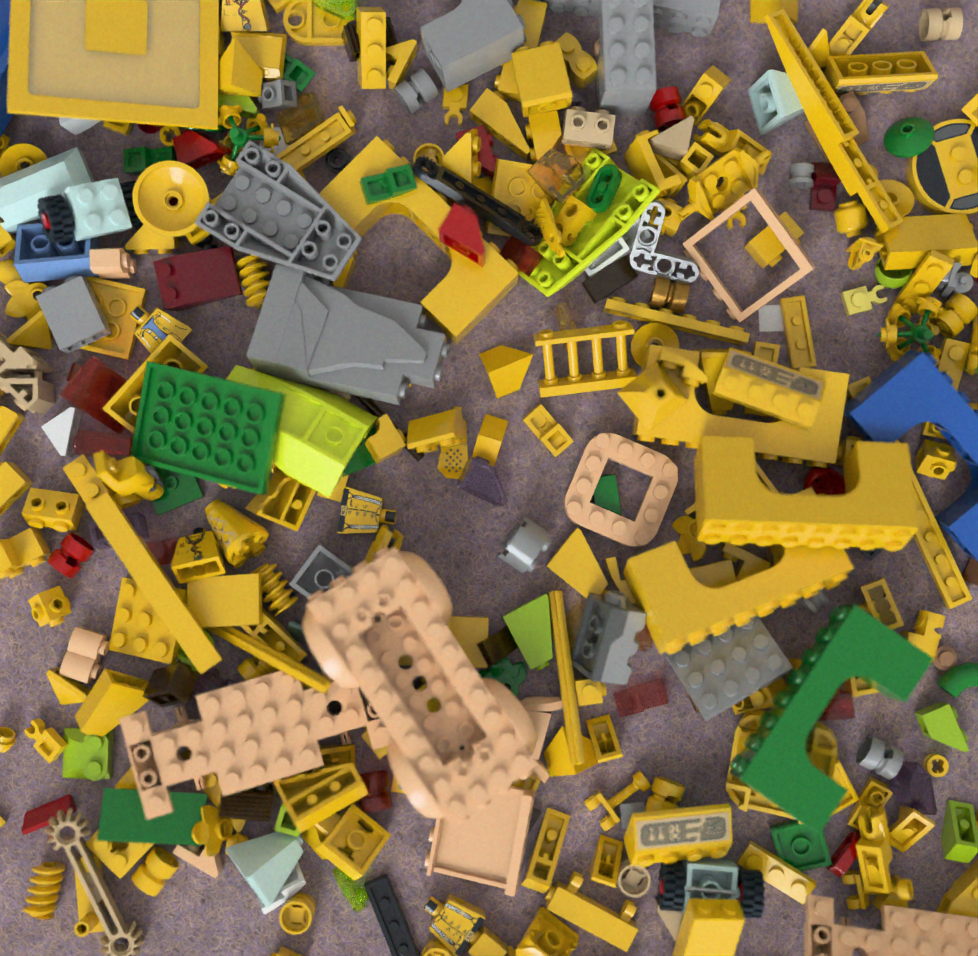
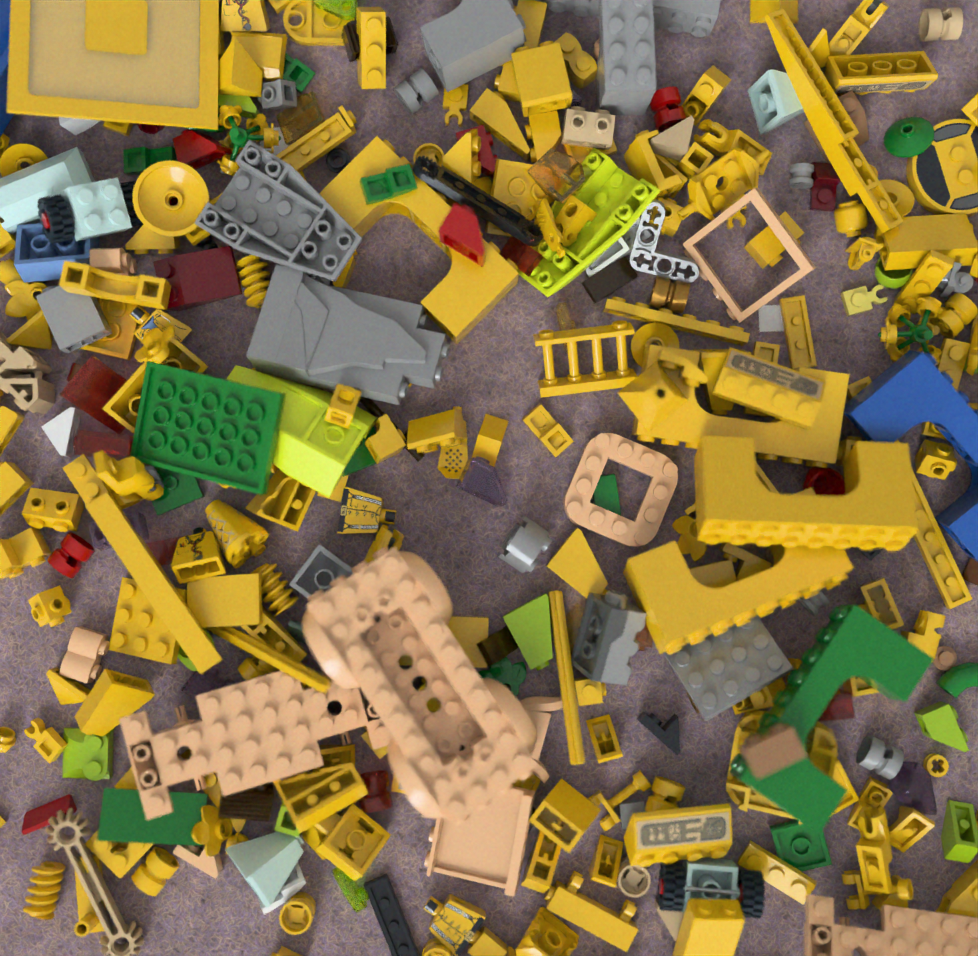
dark brown brick [142,662,199,708] -> none
yellow bush [159,126,181,148] -> none
yellow slope [386,39,418,90] -> none
yellow slope [479,345,533,399] -> none
yellow slope [543,726,597,777] -> none
green plate [586,164,622,213] -> none
yellow slope [604,557,636,604] -> none
clear red slope [613,678,669,718] -> none
red beam [826,831,861,877] -> none
none -> yellow arch [59,261,171,310]
none -> yellow plate [135,326,175,364]
none -> yellow brick [325,383,361,429]
none -> yellow slope [529,778,601,853]
none -> black slope [637,712,680,755]
none -> medium nougat brick [739,723,807,779]

